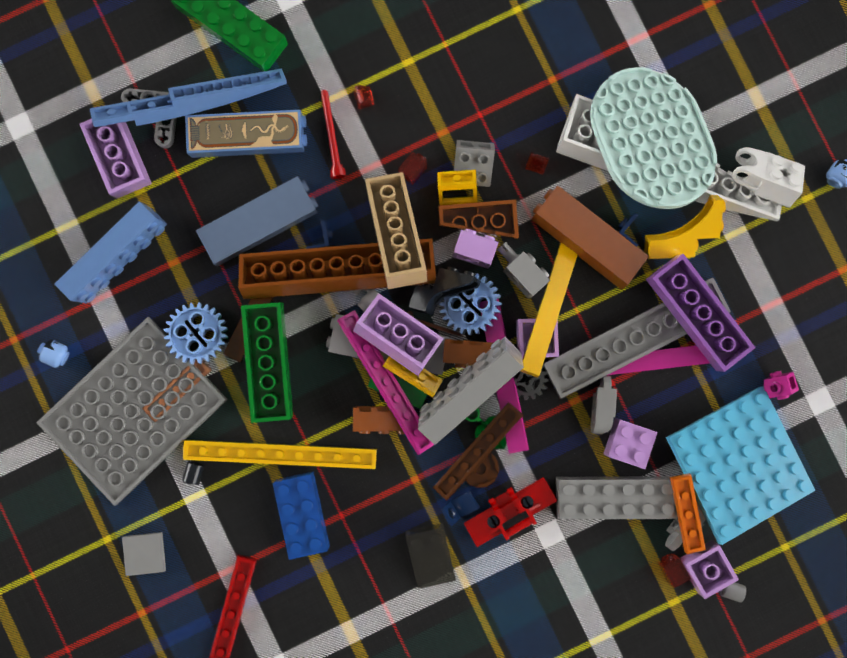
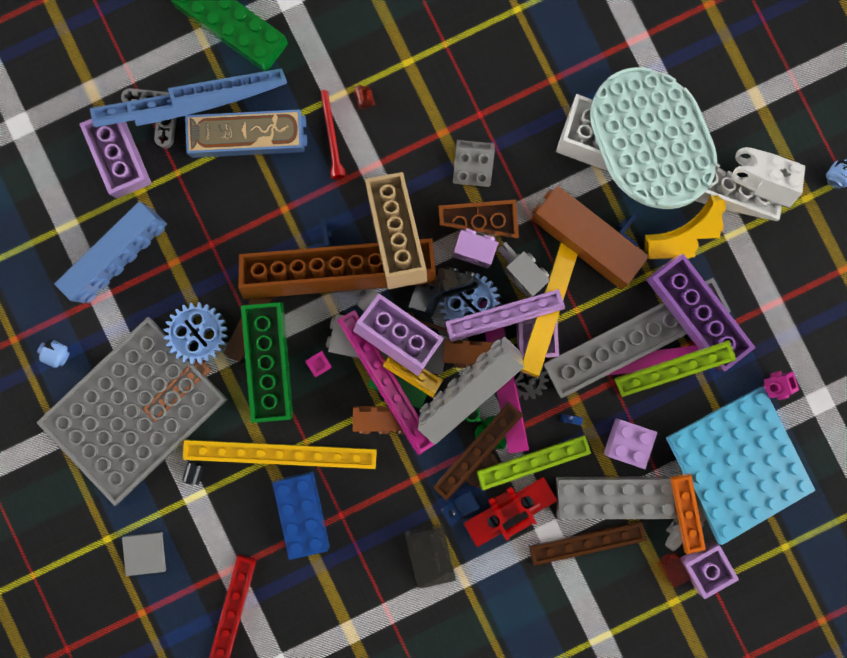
sand blue brick [196,176,318,266] -> none
clear red brick [398,151,427,185] -> none
yellow tile [438,170,478,206] -> none
clear red slope [525,152,549,175] -> none
light grey piece [591,376,617,435] -> none
light grey beam [720,582,746,603] -> none
none -> dark pink tile [305,351,332,377]
none -> lavender tile [445,289,565,342]
none -> lime tile [476,435,591,490]
none -> reddish brown tile [529,521,646,566]
none -> blue tile [560,414,583,425]
none -> lime tile [615,340,737,397]

